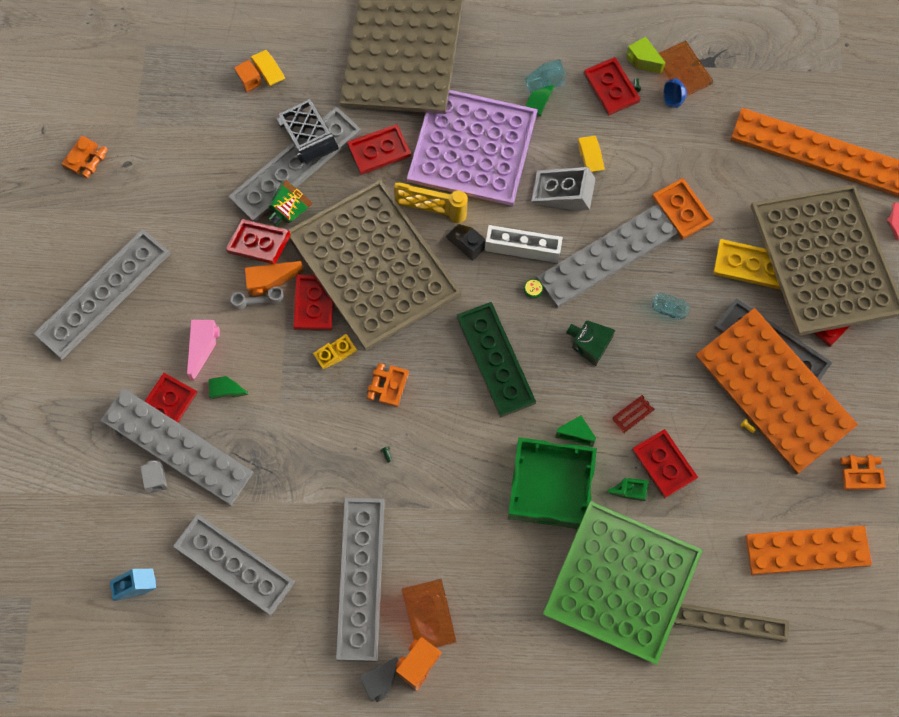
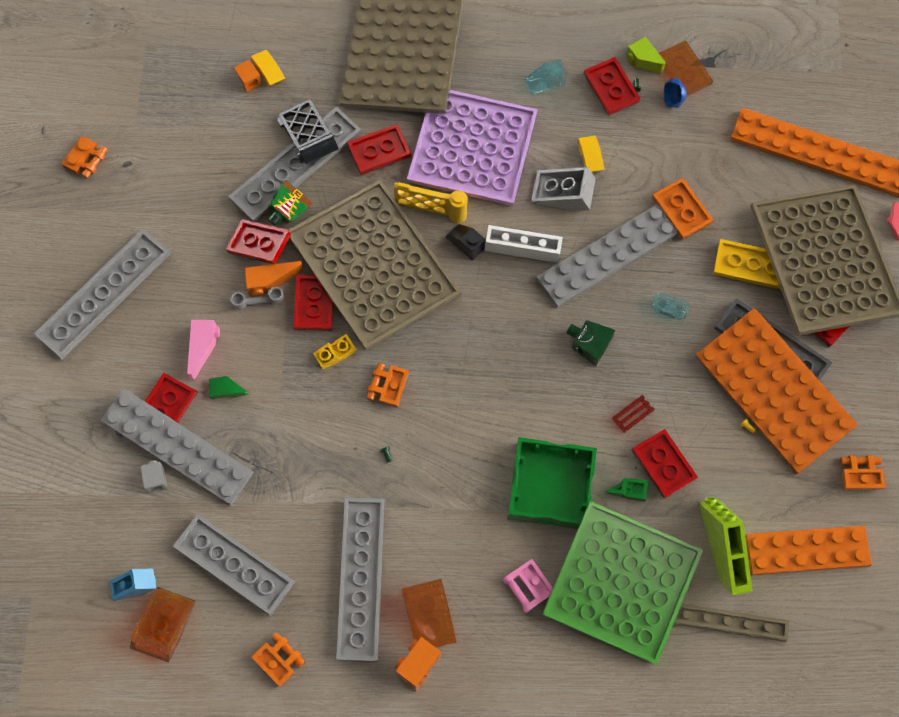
dark grey slope [360,657,398,702] -> none
dark green plate [456,302,536,418] -> none
tile [524,279,543,299] -> none
green slope [525,85,555,116] -> none
green slope [555,415,596,447] -> none
none -> clear orange slope [130,587,195,663]
none -> orange plate [251,633,306,687]
none -> bright pink plate [502,559,553,614]
none -> lime slope [699,497,752,595]

